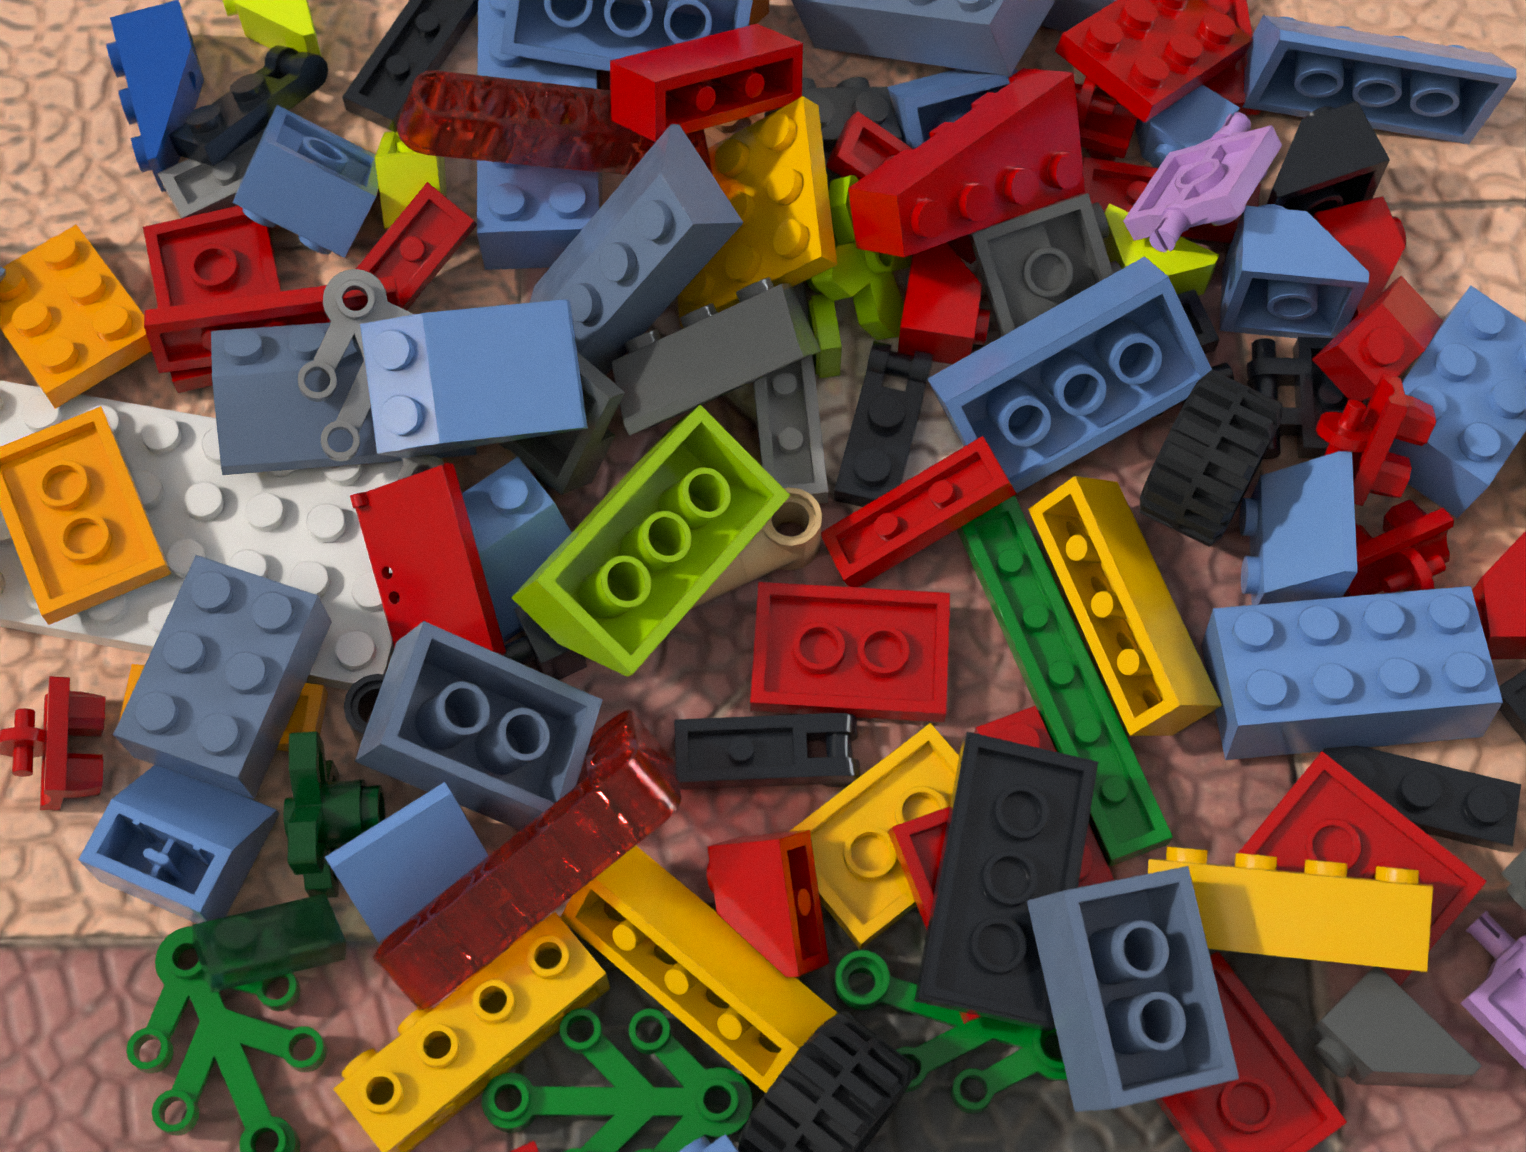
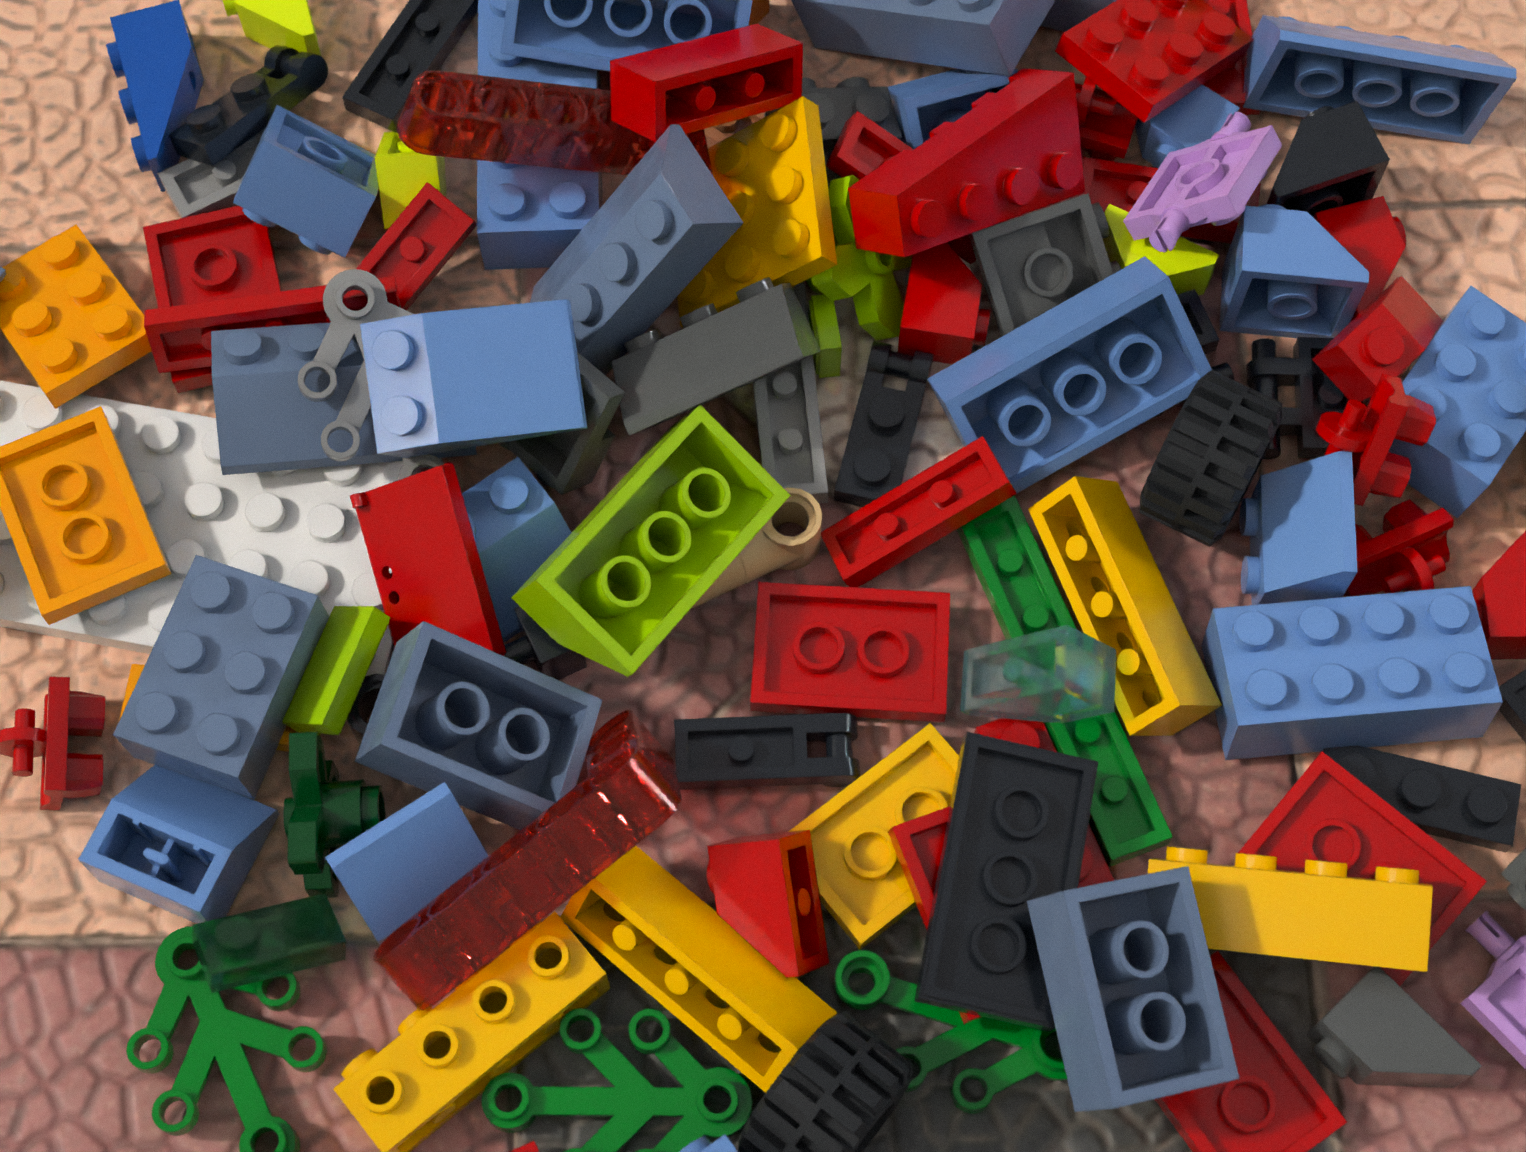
none -> lime tile [282,606,390,735]
none -> clear light blue slope [960,625,1116,723]

